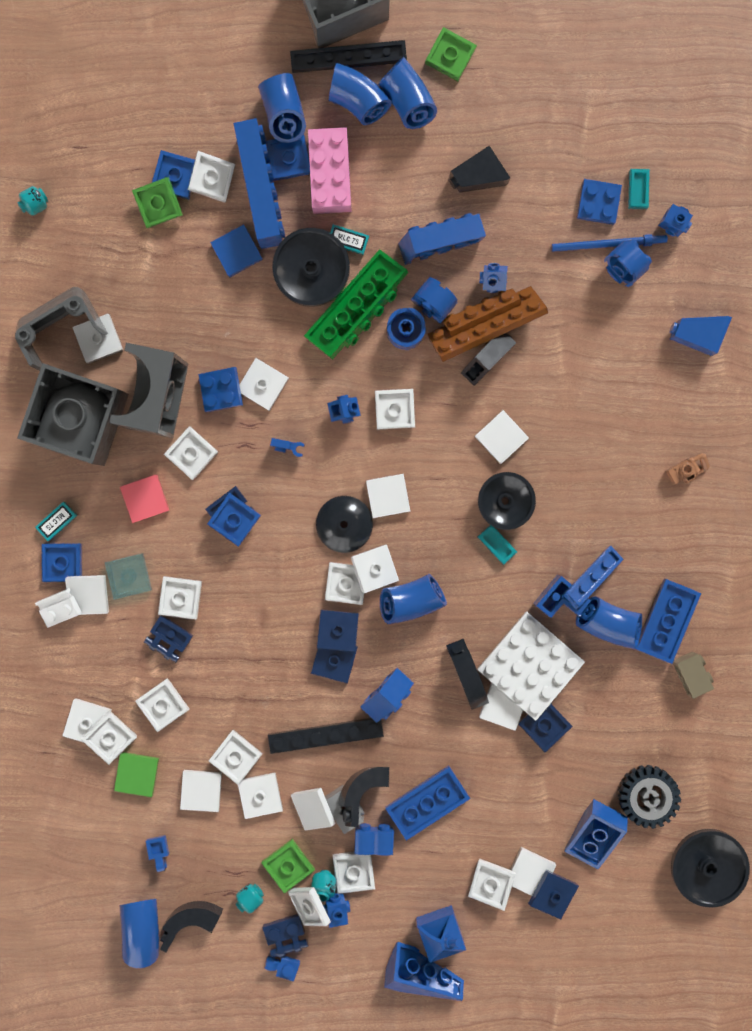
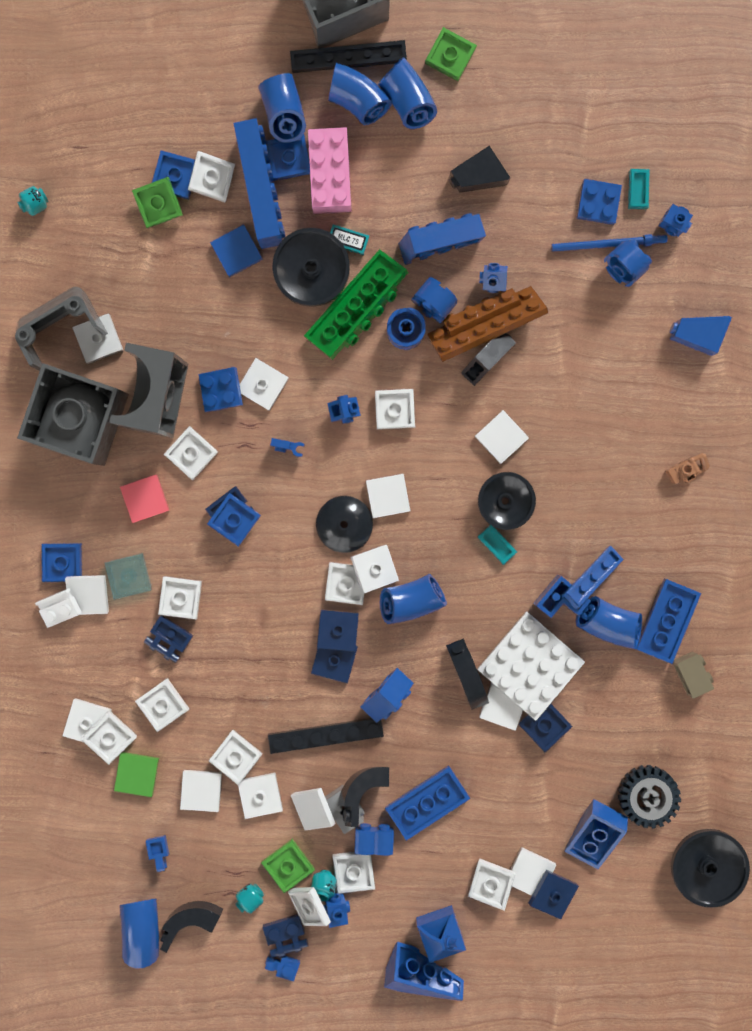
tile [35,502,78,541] -> none

